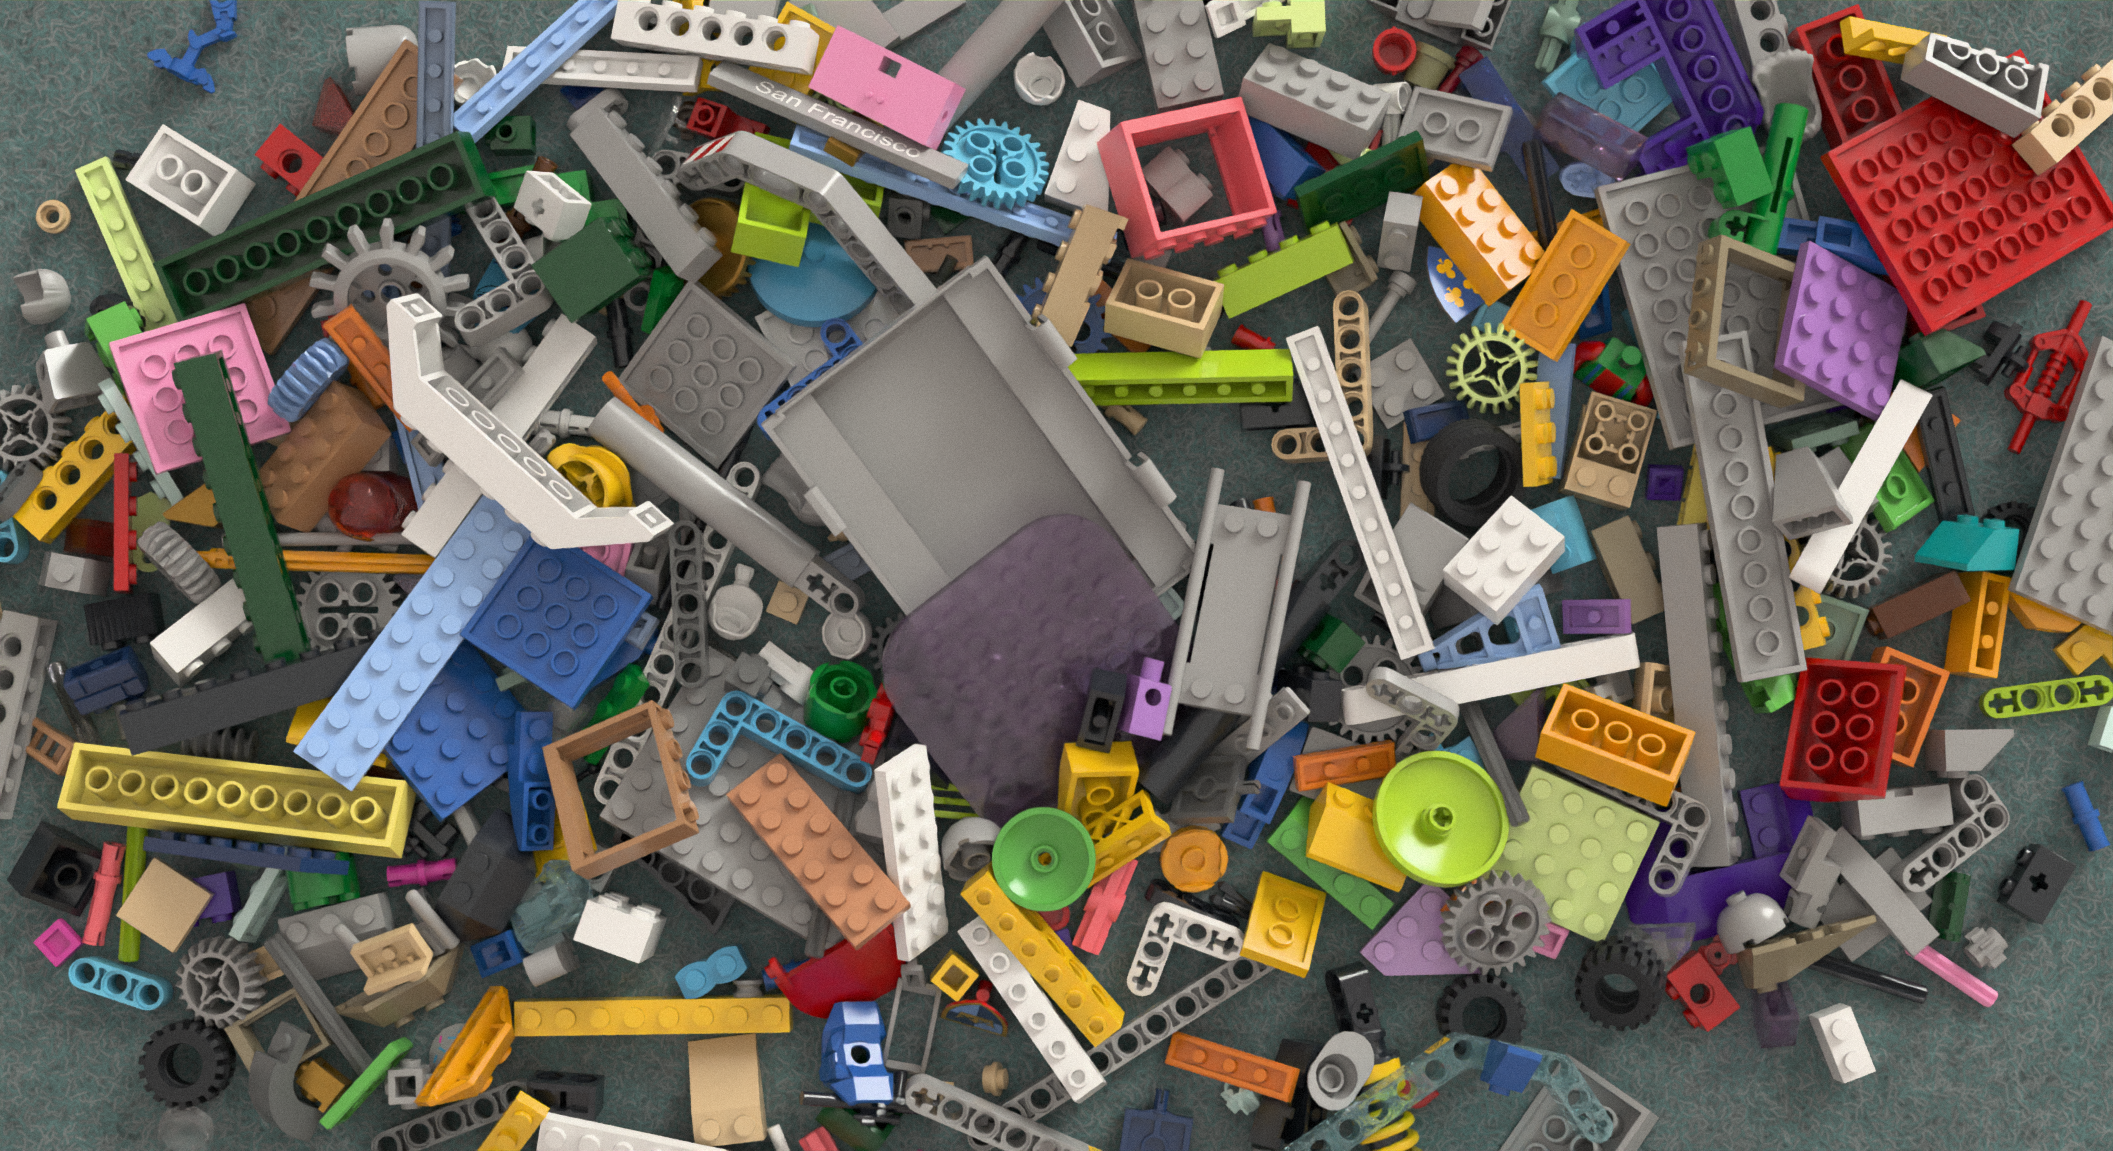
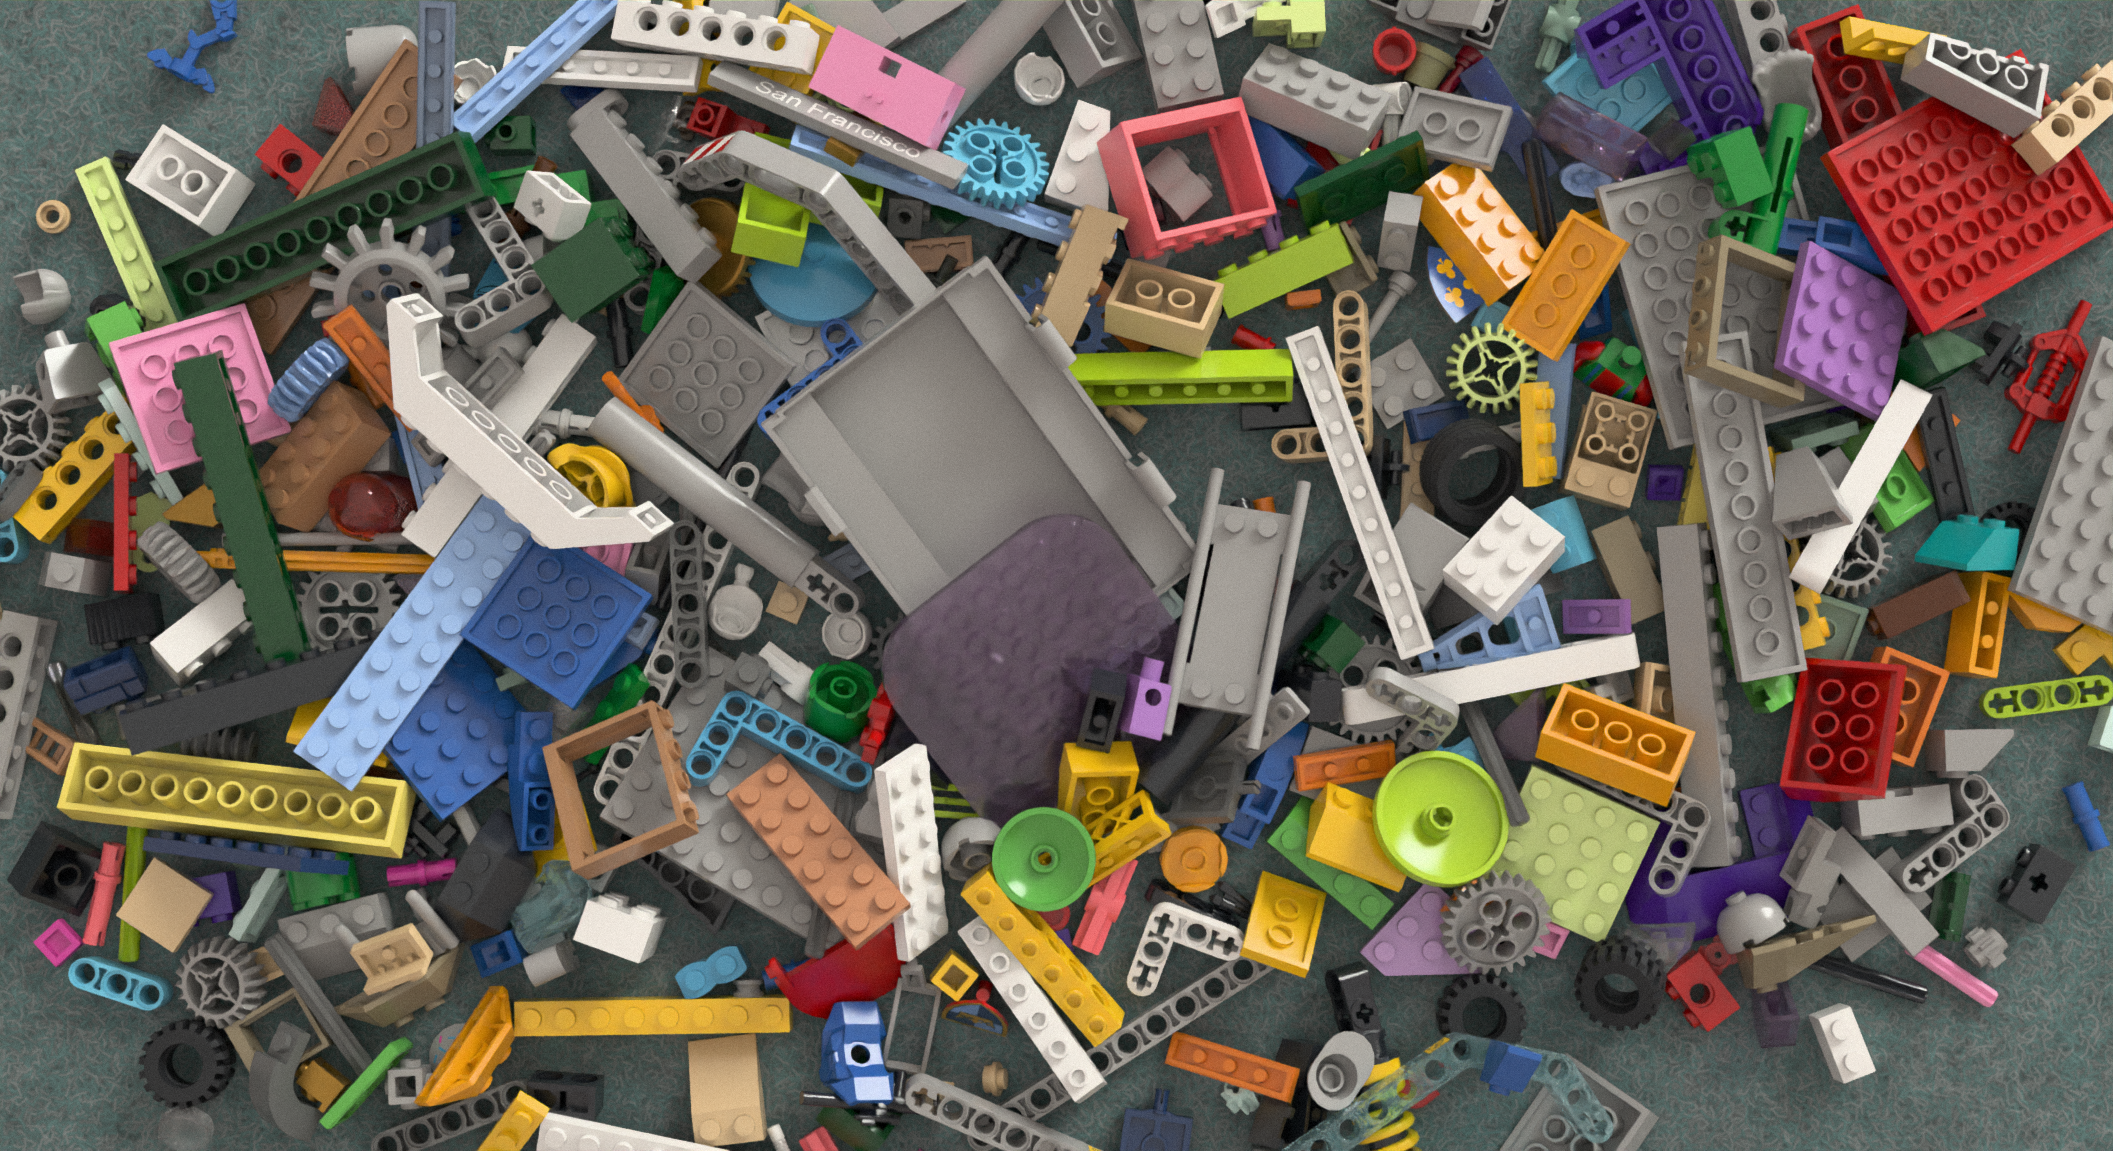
none -> orange tile [1284,289,1322,311]
none -> clear smoke plate [1647,118,1697,162]

